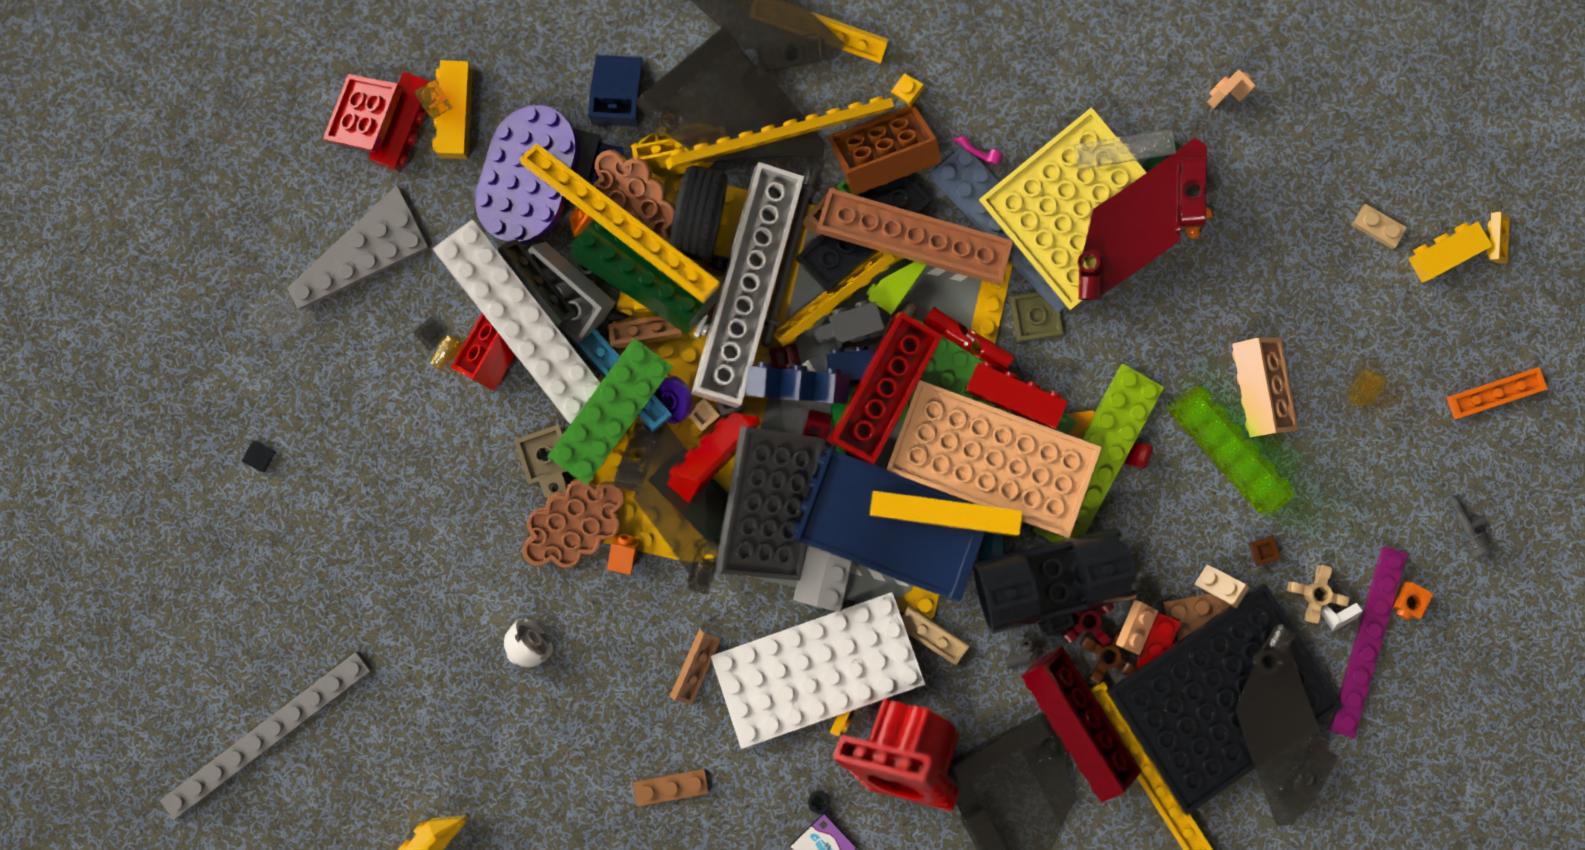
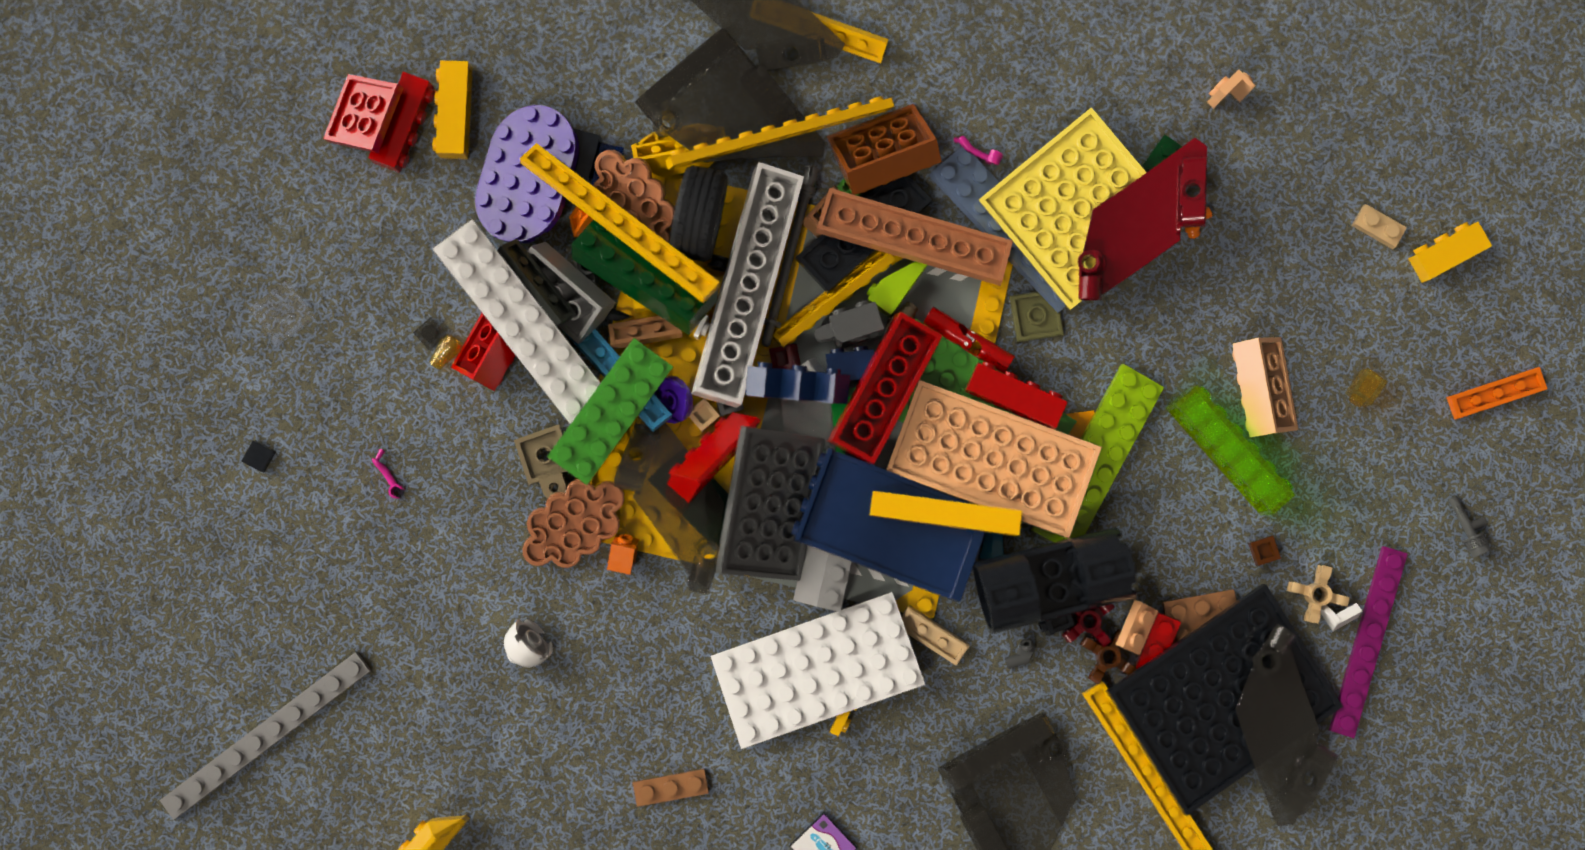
light grey wing [287,185,429,310] -> none
clear yellow brick [414,80,453,120] -> none
dark blue slope [588,55,643,127] -> none
medium nougat plate [669,630,721,705] -> none
dark red slope [802,409,832,444] -> none
black bush [808,790,830,814] -> none
red hose [833,699,960,811] -> none
yellow plate [891,73,925,107] -> none
dark red brick [1021,646,1142,803] -> none
clear plate [1074,129,1176,170] -> none
dark red slope [1125,442,1154,470] -> none
tan plate [1194,564,1249,608] -> none
orange brick [1392,582,1434,621] -> none
yellow plate [1487,212,1510,264] -> none
none -> dark pink piece [372,449,405,499]

